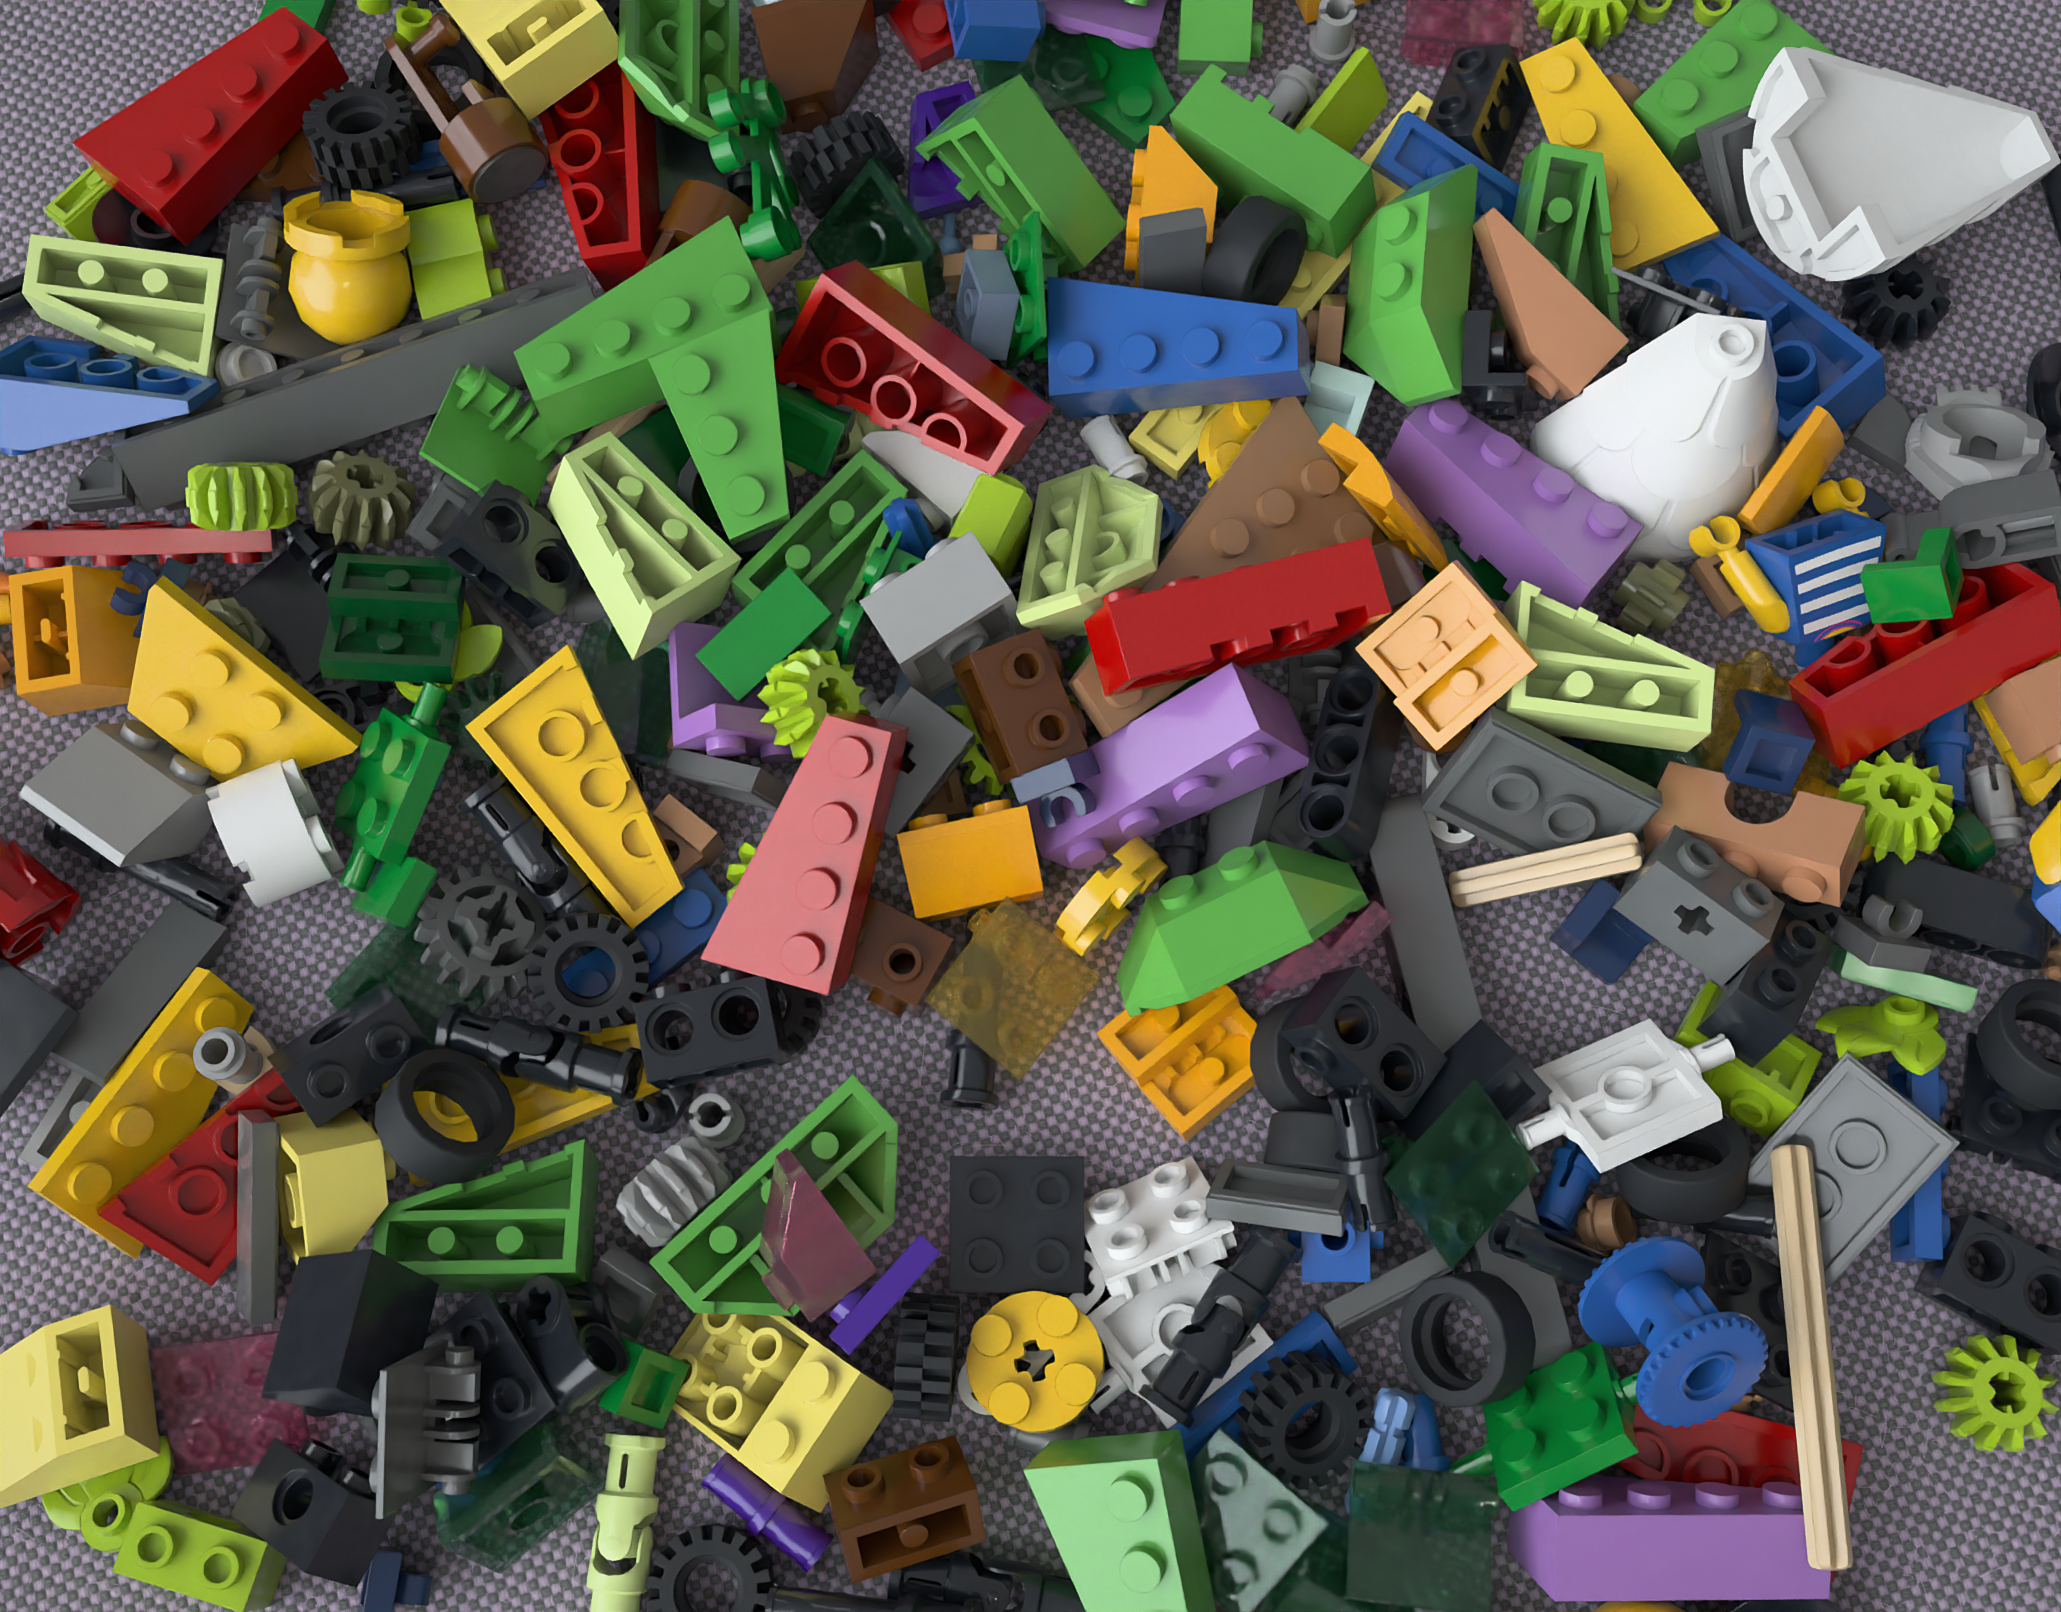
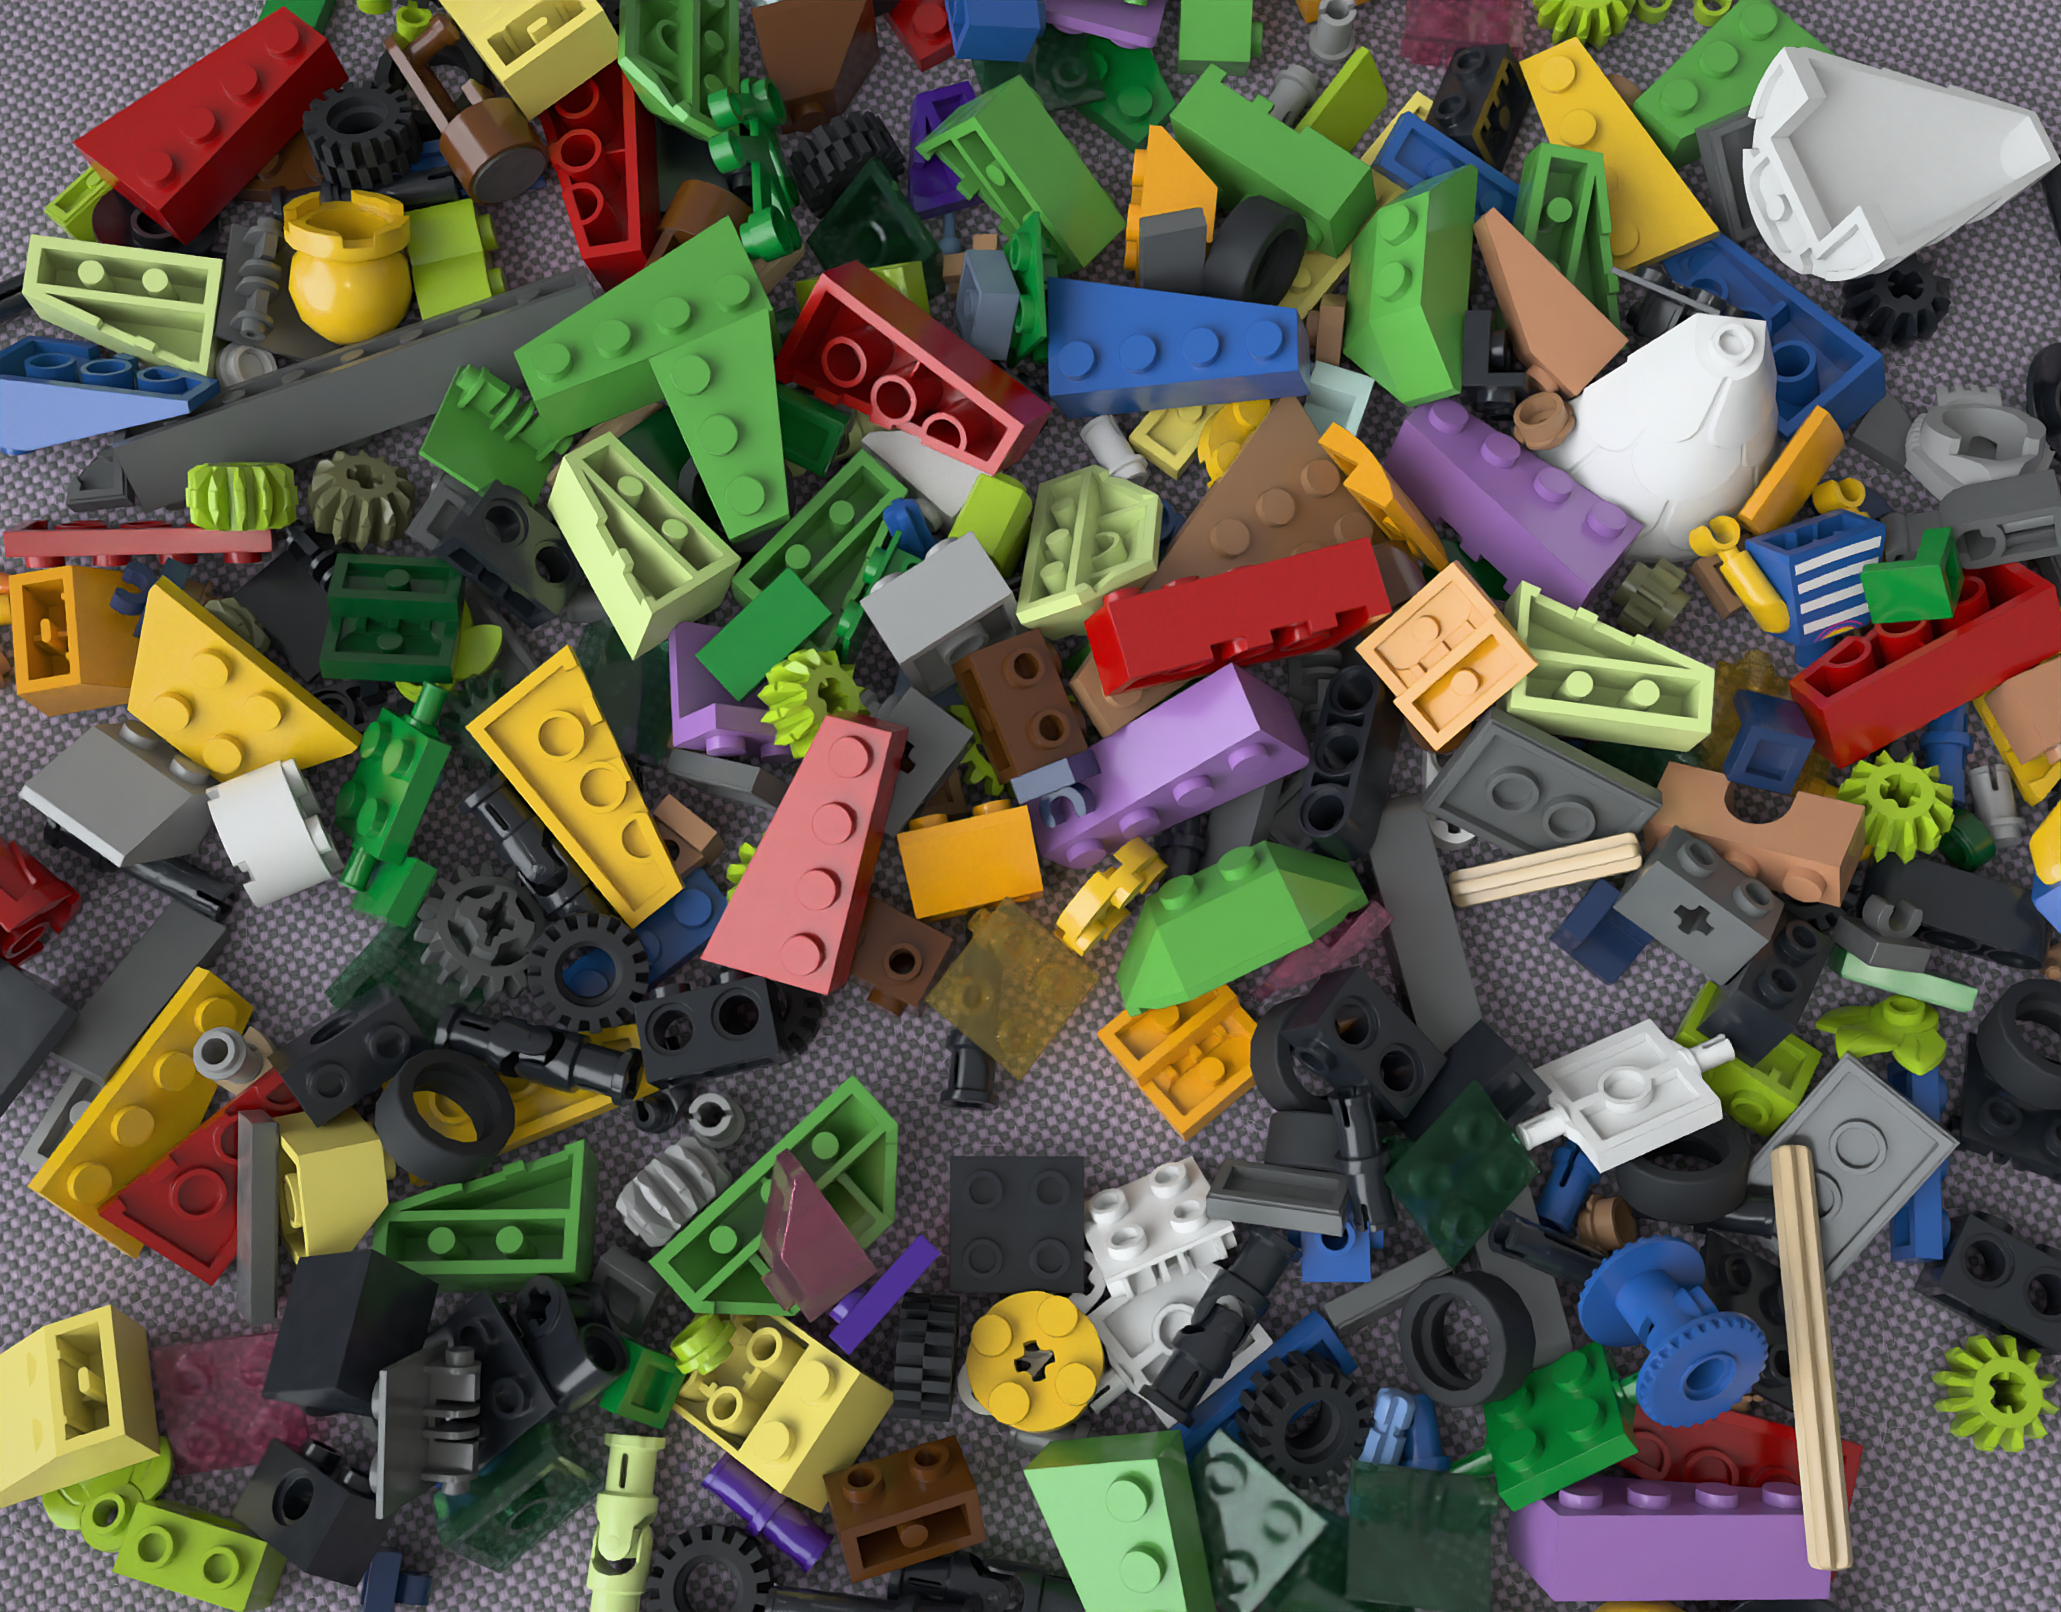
none -> lime plate [670,1313,736,1375]
none -> medium nougat plate [1513,392,1575,450]

